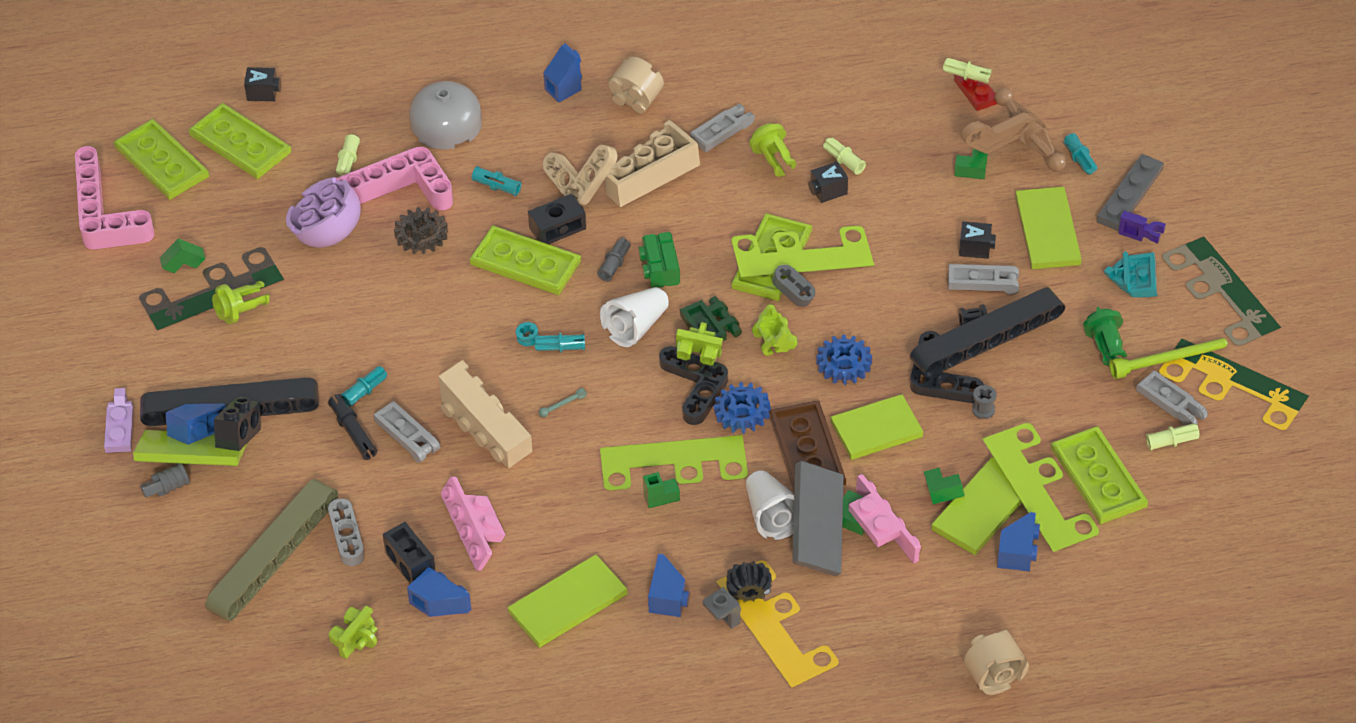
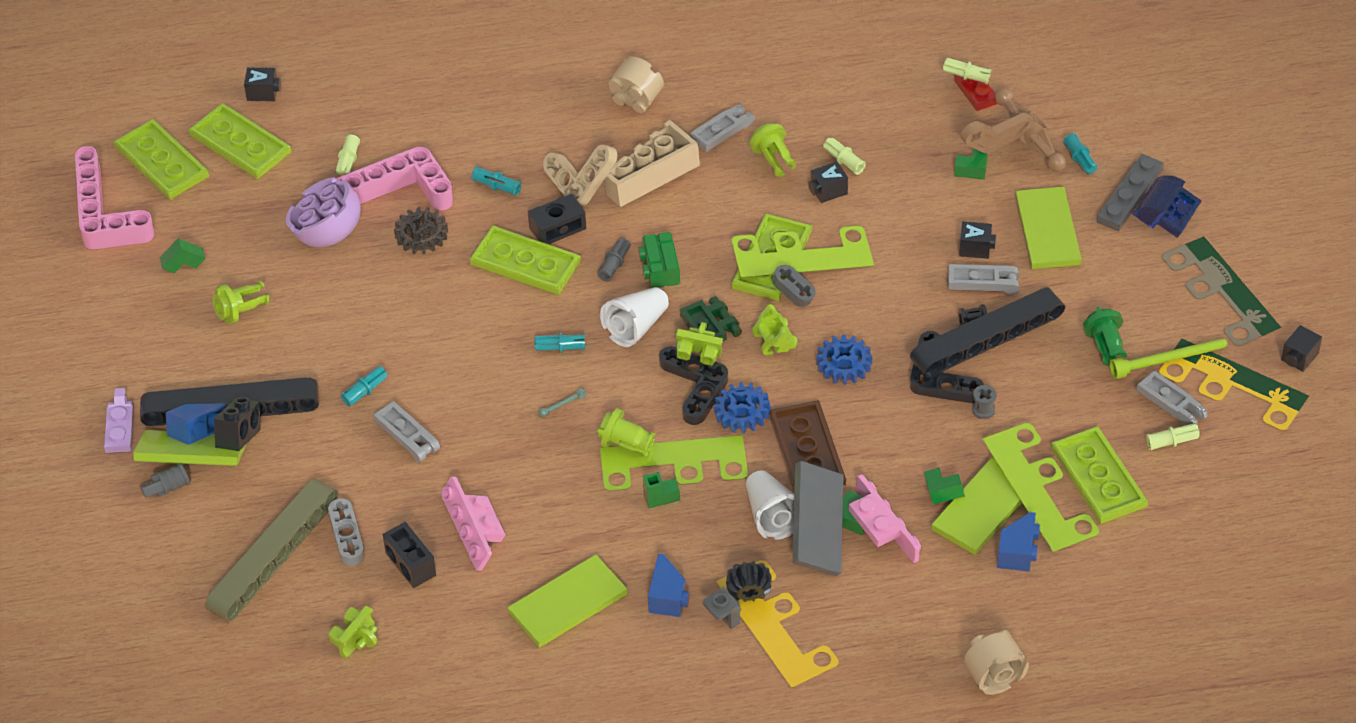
piece [139,247,284,331] -> none
black pin [328,394,378,460] -> none
blue slope [407,567,471,617] -> none
light grey cylinder [409,81,482,149] -> none
tan wedge [438,360,533,468] -> none
teal bush [516,322,539,346] -> none
blue slope [543,43,582,103] -> none
lime tile [831,394,923,460] -> none
teal slope [1104,251,1158,298] -> none
dark purple plate [1119,211,1166,244] -> none
none -> lime piece [597,408,656,457]
none -> clear blue brick [1133,175,1202,238]
none -> black brick [1281,325,1322,372]

